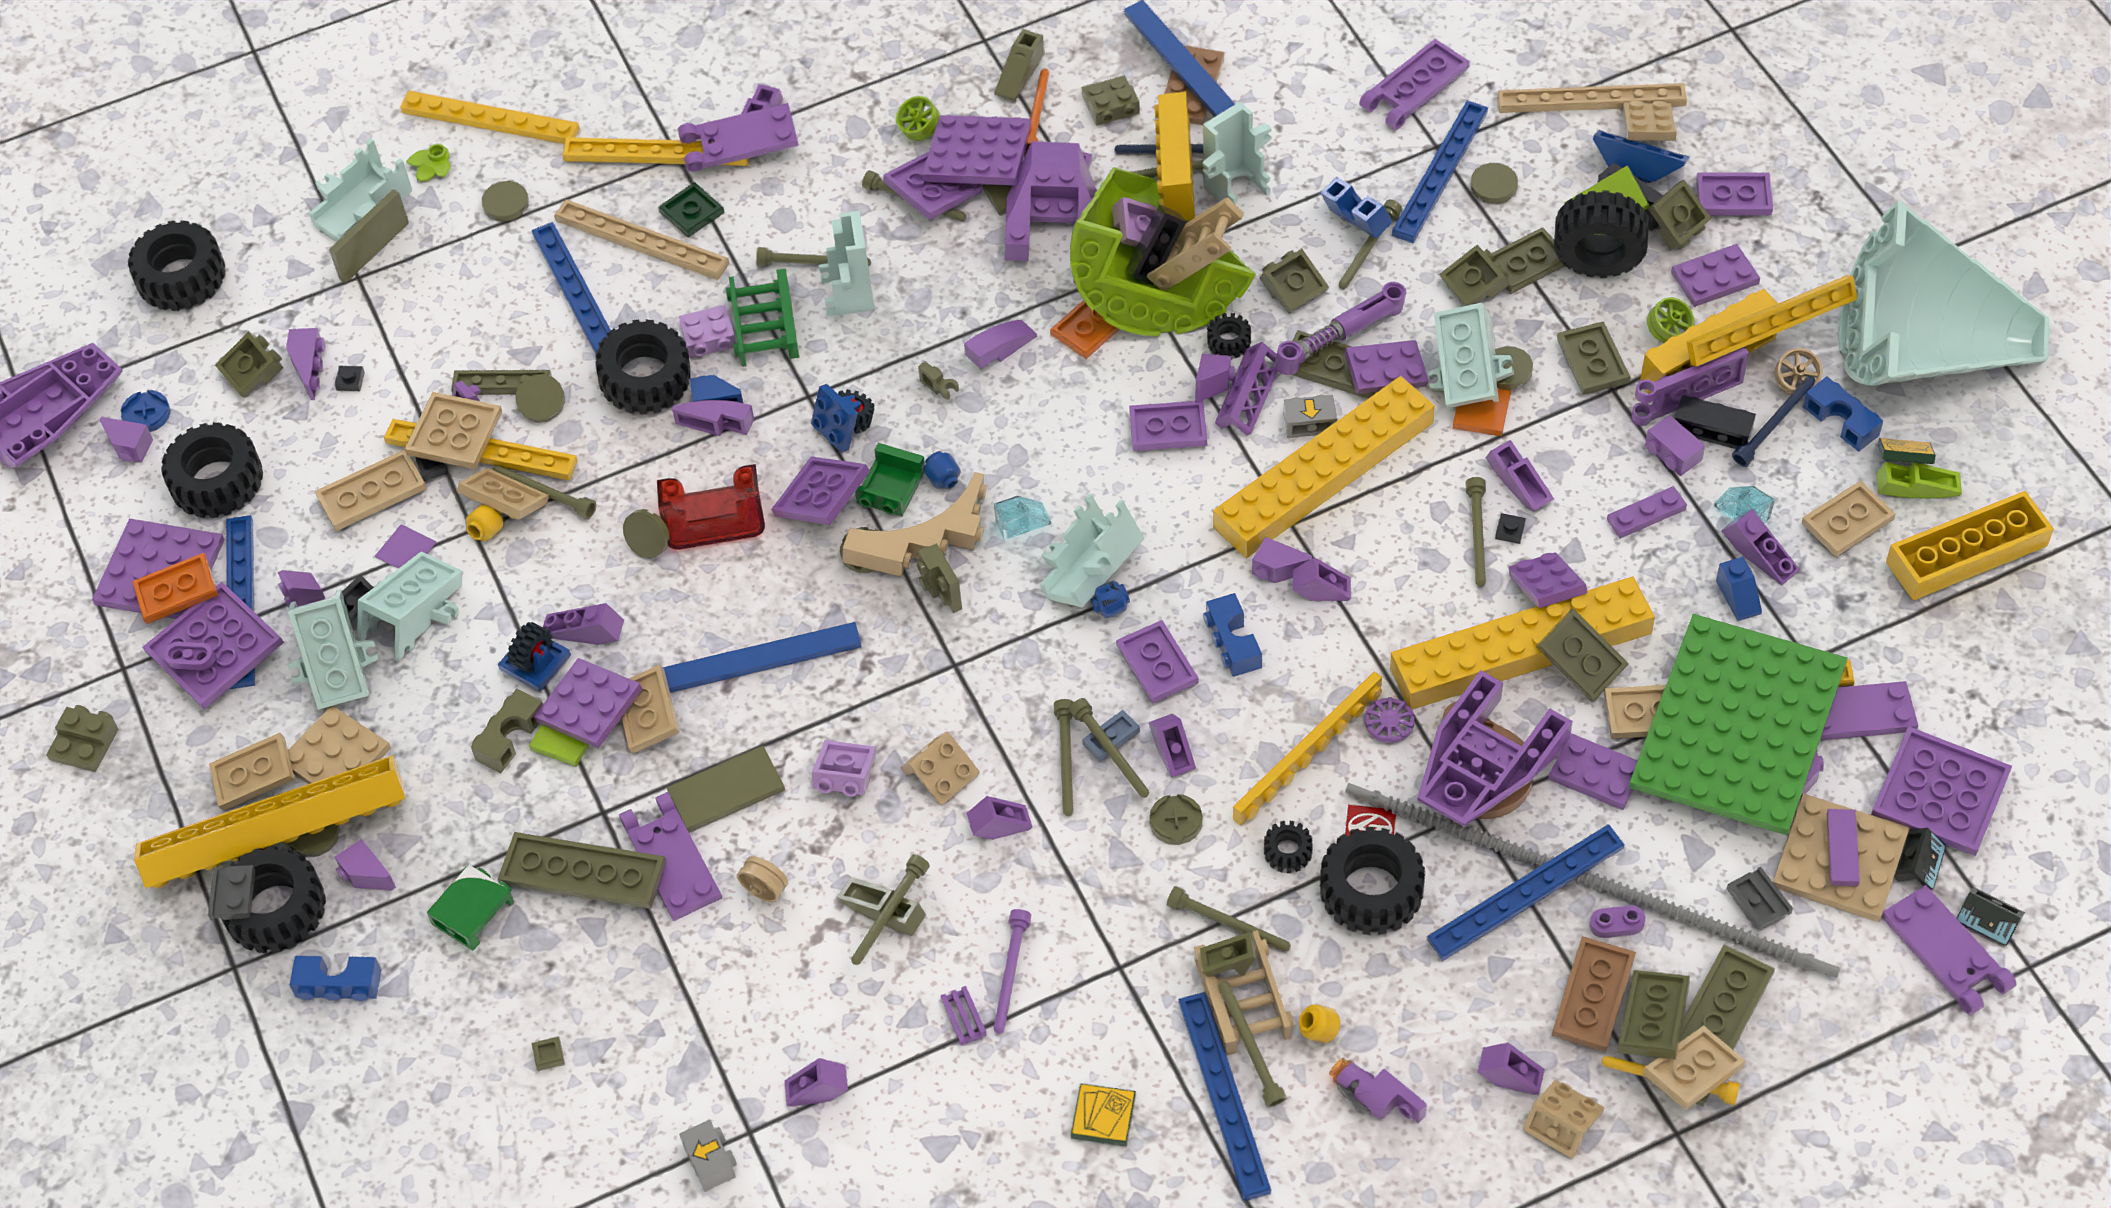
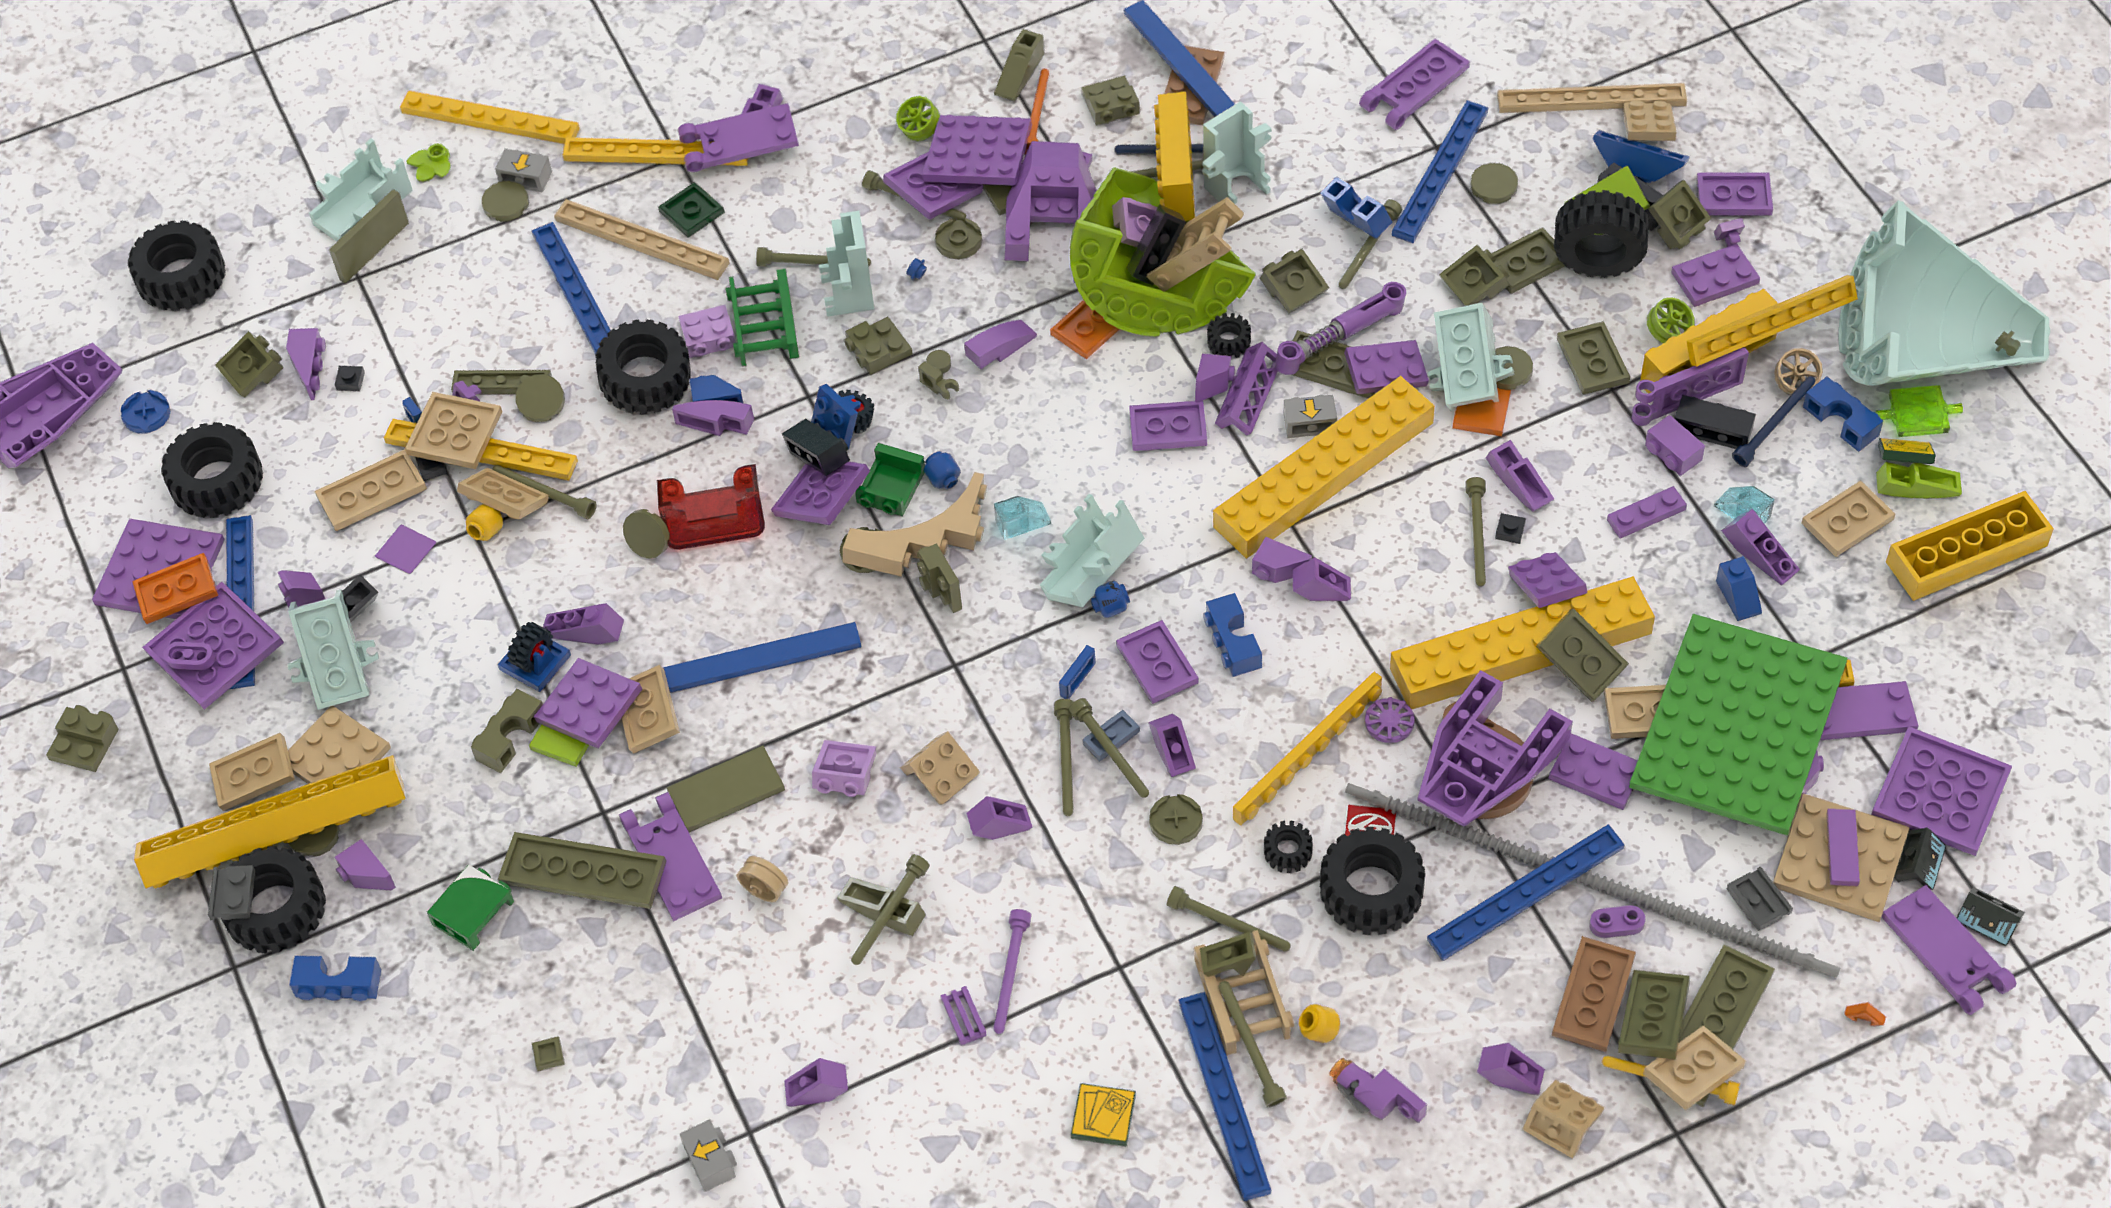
medium lavender slope [100,417,153,463] -> none
light aqua piece [357,552,462,660] -> none
none -> blue tile [402,397,422,423]
none -> light grey brick [495,149,552,192]
none -> black brick [782,418,850,476]
none -> olive plate [844,316,913,375]
none -> blue plate [906,258,927,280]
none -> olive tile [926,350,951,374]
none -> olive tile [935,218,983,260]
none -> blue tile [1059,645,1096,699]
none -> medium lavender tile [1714,218,1745,247]
none -> orange tile [1844,1002,1886,1026]
none -> clear neon green plate [1875,385,1963,437]
none -> olive plate [1995,330,2021,356]

